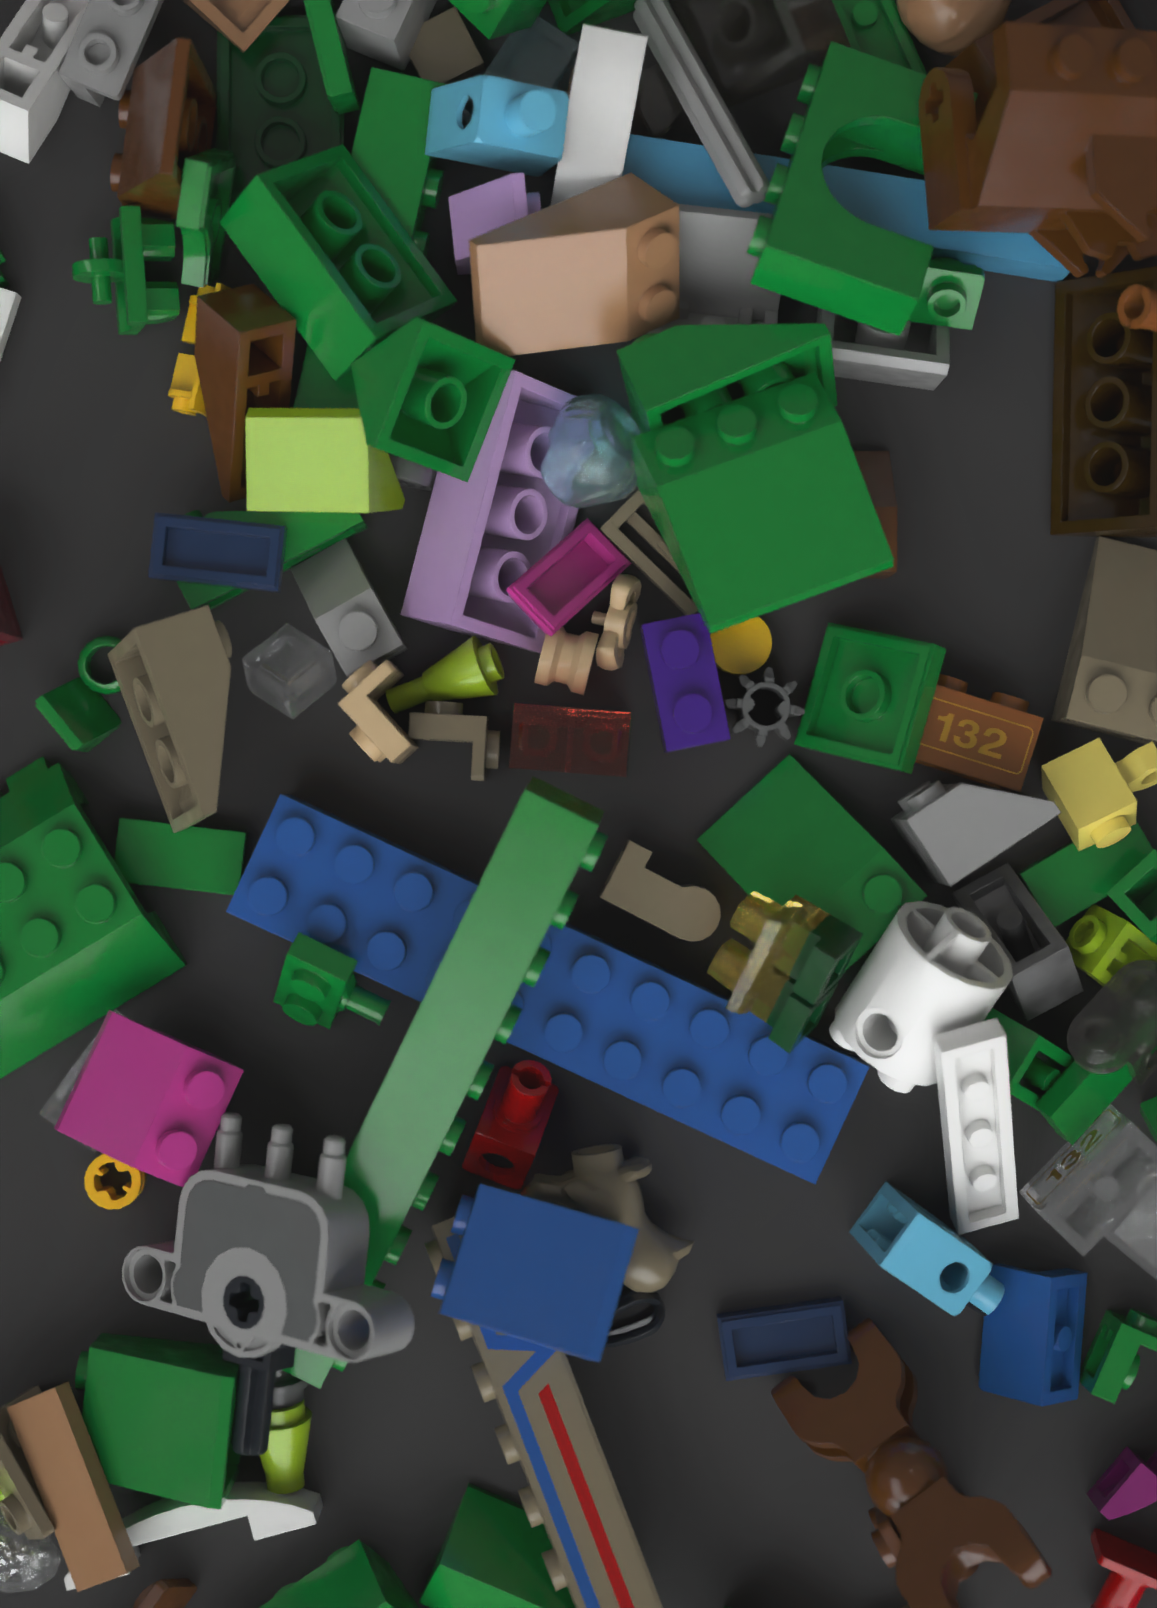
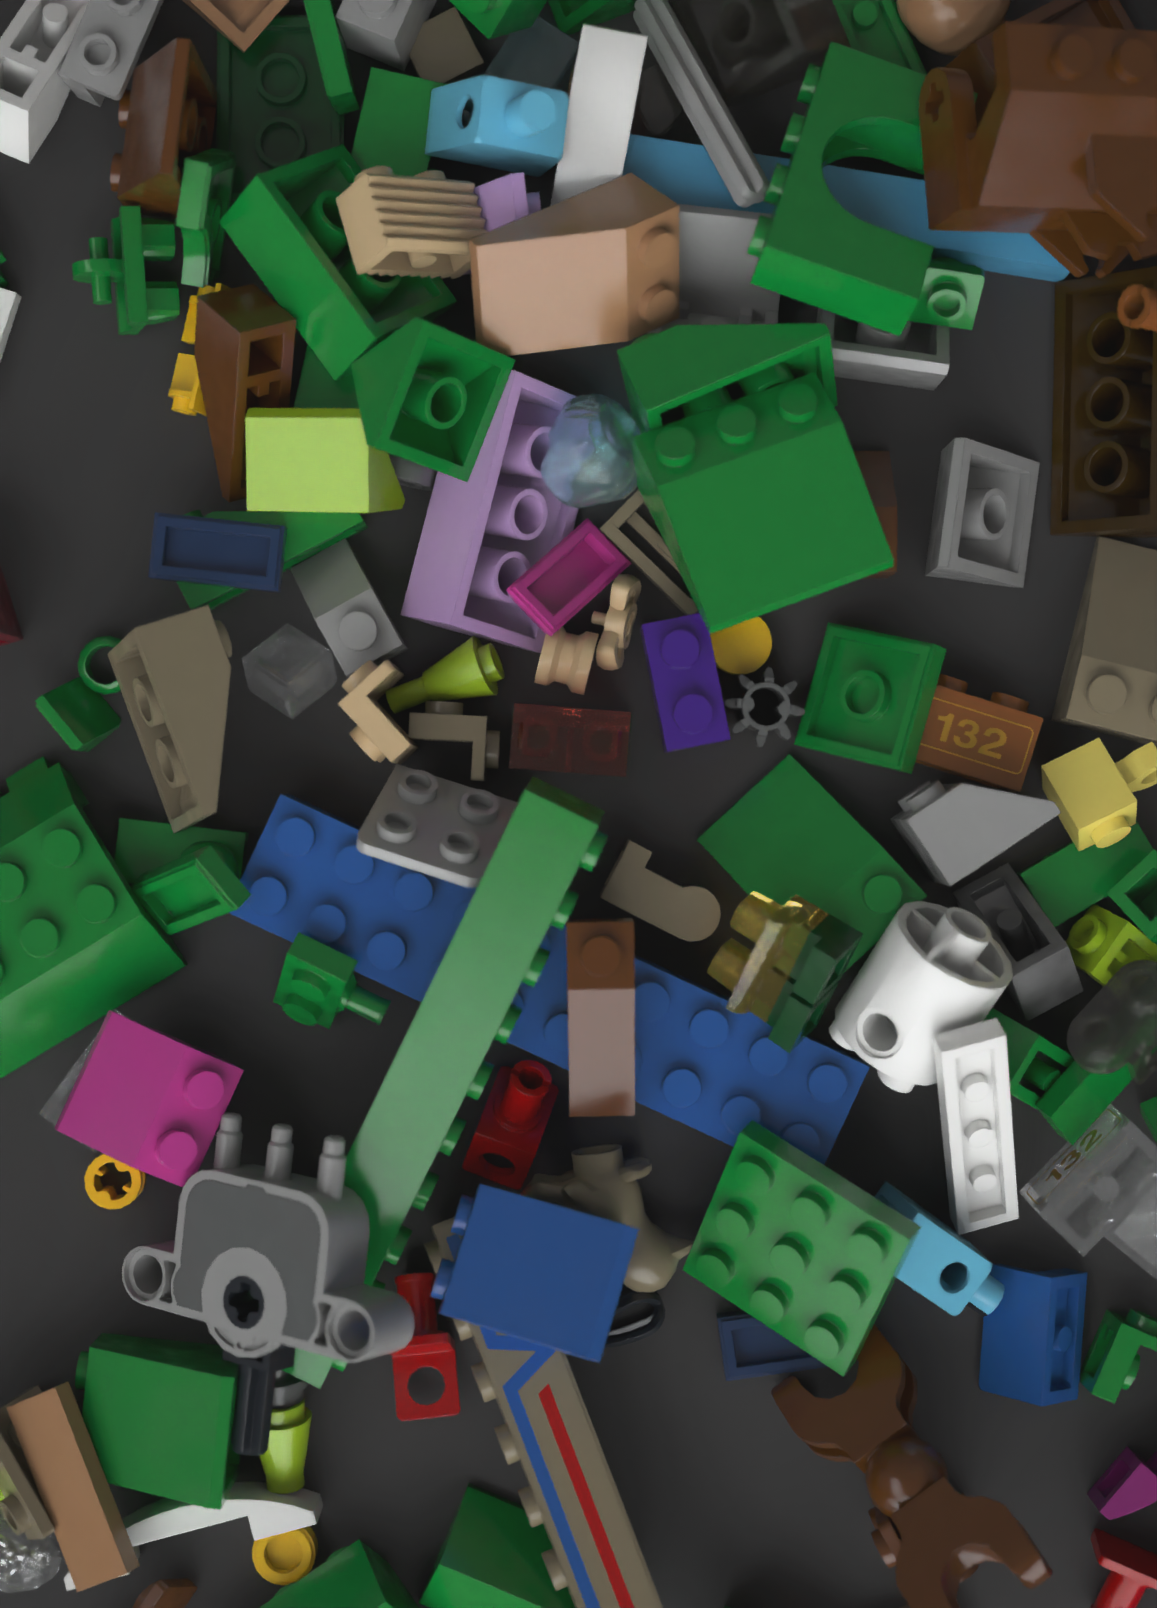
none -> green tile [130,841,251,936]
none -> yellow tile [252,1526,318,1585]
none -> tan brick [336,166,489,279]
none -> light grey bracket [356,764,518,888]
none -> red bracket [390,1273,461,1421]
none -> slope [566,918,635,1117]
none -> green plate [682,1120,921,1377]
none -> light grey slope [925,438,1040,588]

